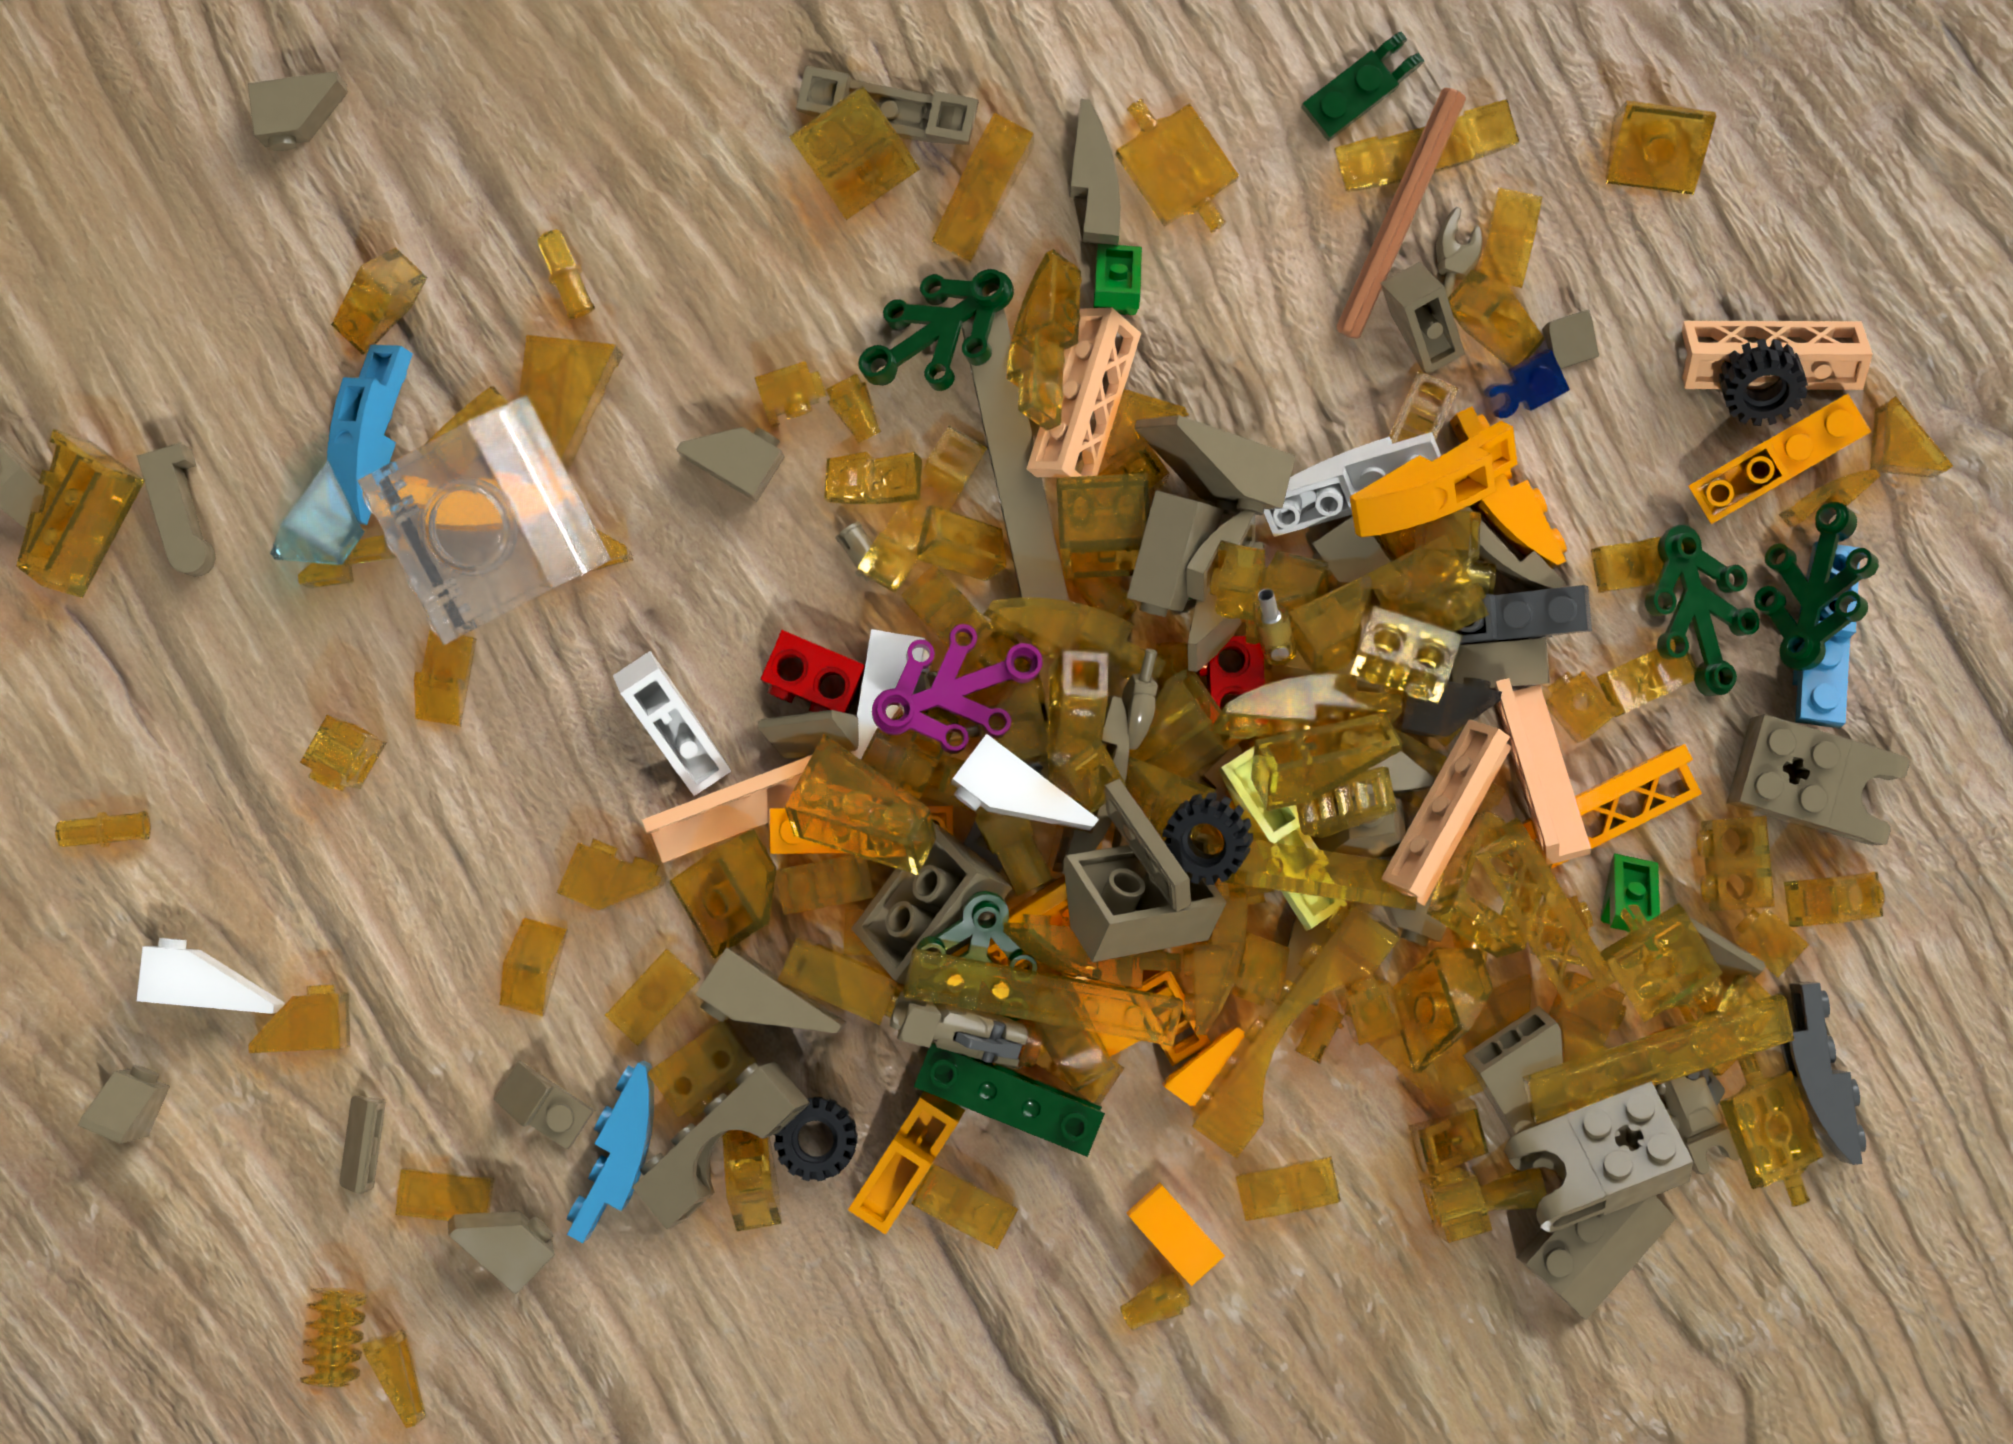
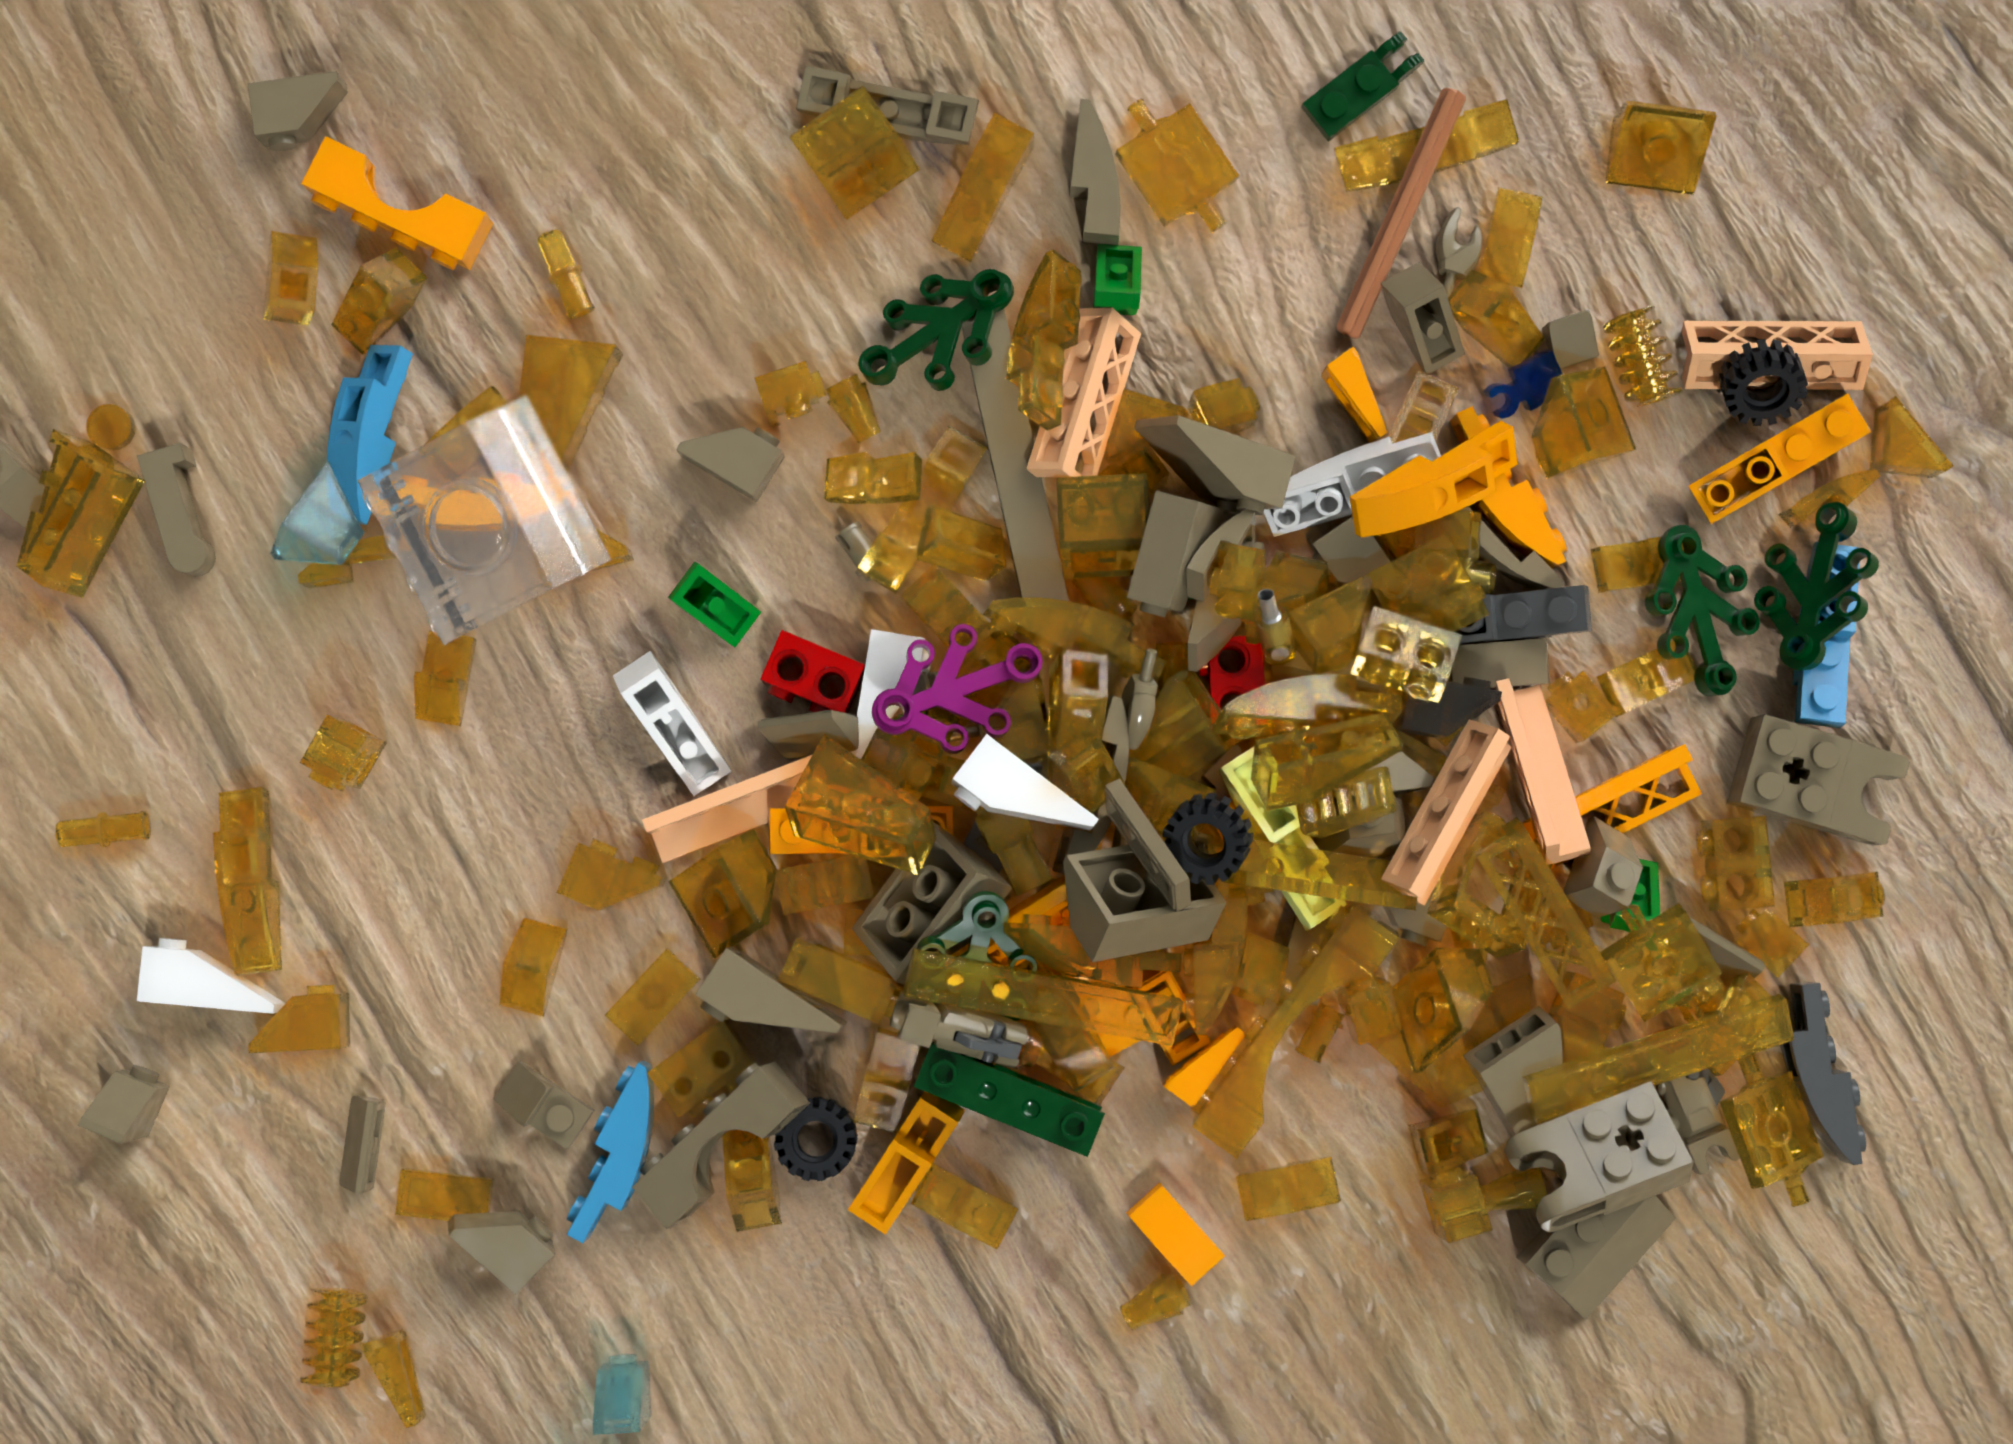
none -> clear yellow tile [86,404,136,451]
none -> clear yellow slope [213,787,282,976]
none -> clear yellow slope [263,231,318,326]
none -> light orange arch [301,136,494,270]
none -> clear light blue slope [593,1354,652,1435]
none -> green slope [668,561,761,648]
none -> clear yellow slope [853,1027,920,1134]
none -> clear yellow slope [1187,378,1260,435]
none -> light orange slope [1321,346,1387,443]
none -> clear yellow slope [1531,366,1636,479]
none -> dark tan slope [1562,816,1643,918]
none -> clear yellow piece [1603,306,1683,407]

